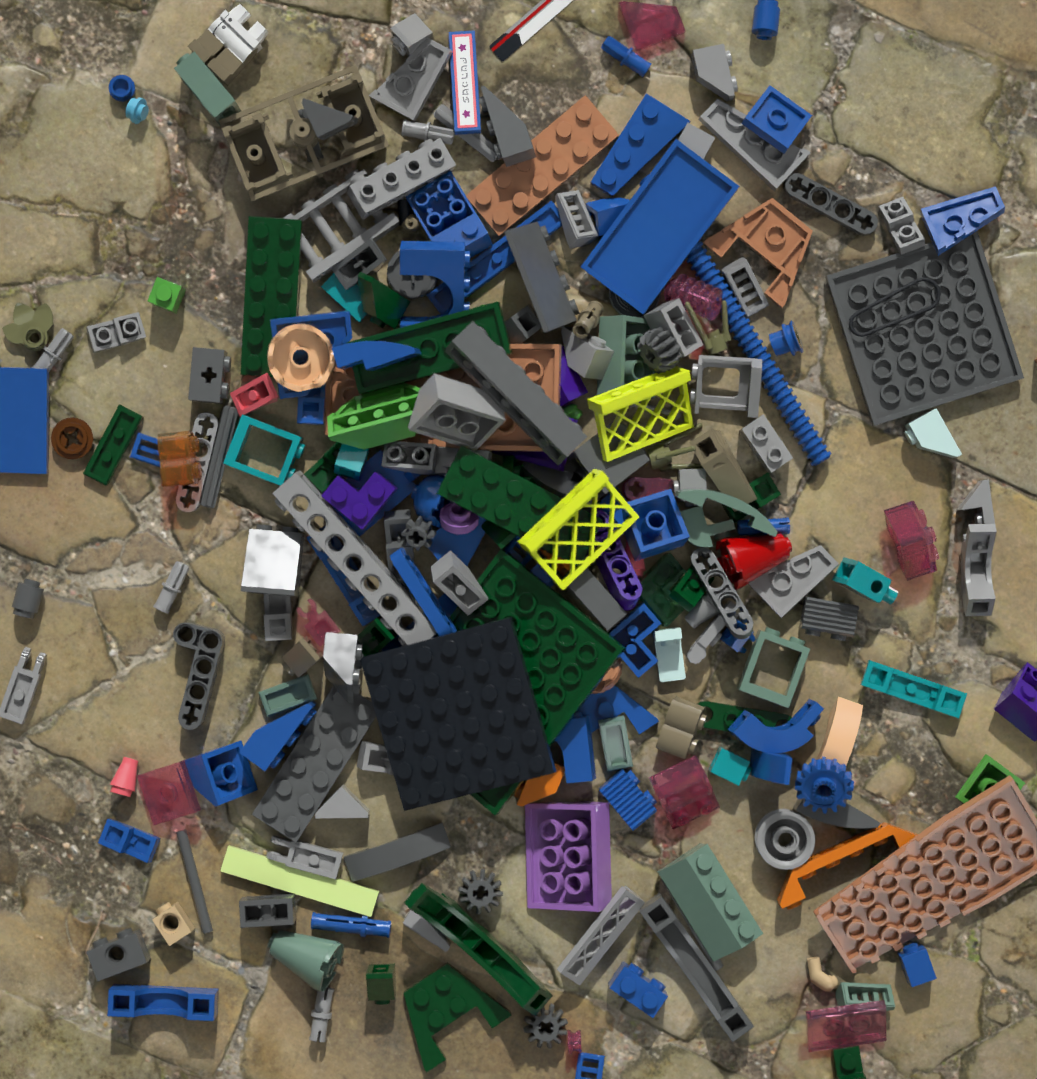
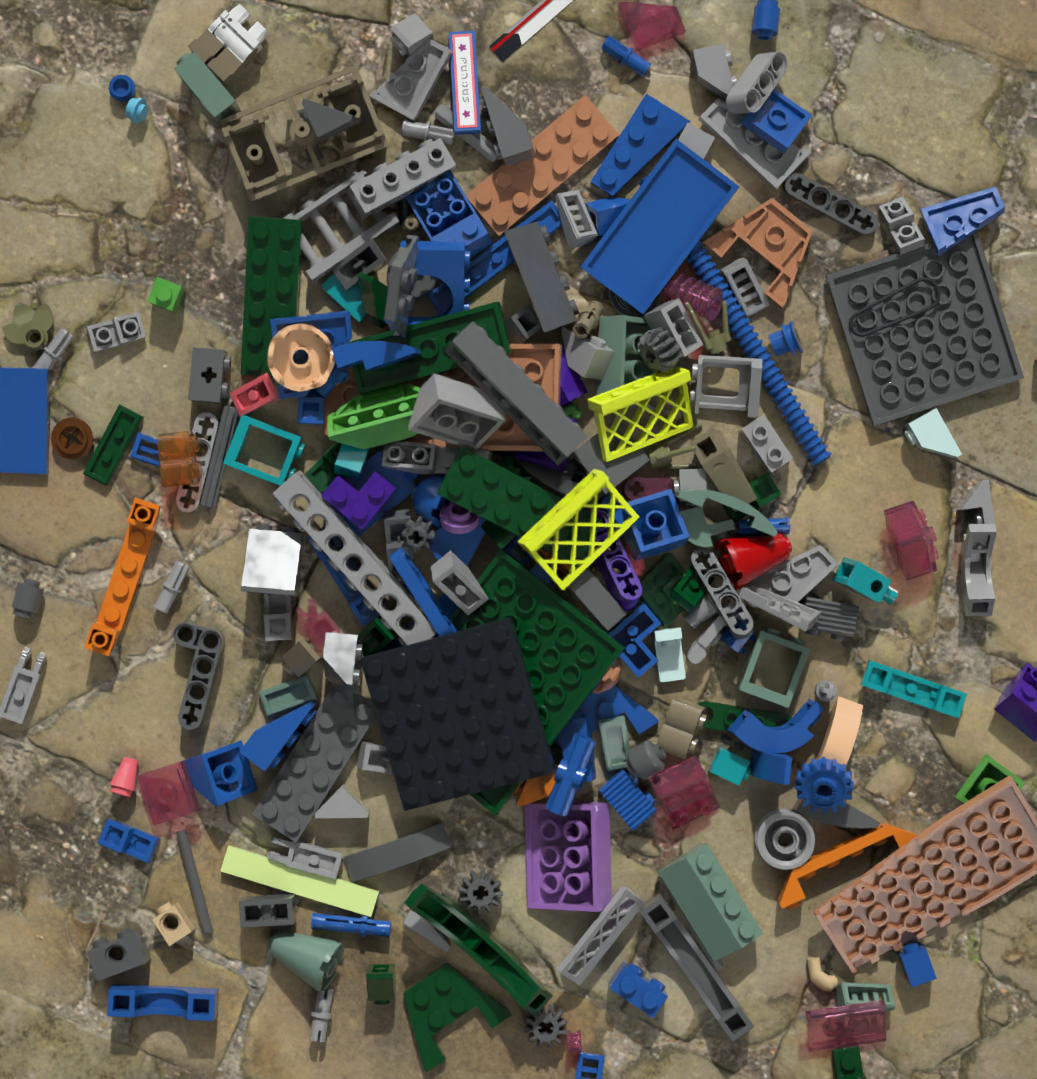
none -> orange slope [84,497,161,656]
none -> blue arm [315,366,349,399]
none -> dark grey wing [384,235,419,338]
none -> blue piece [545,733,596,817]
none -> dark grey head [626,741,666,780]
none -> light grey beam [726,52,788,114]
none -> light grey wing [739,583,821,631]
none -> light grey axle [815,680,838,701]

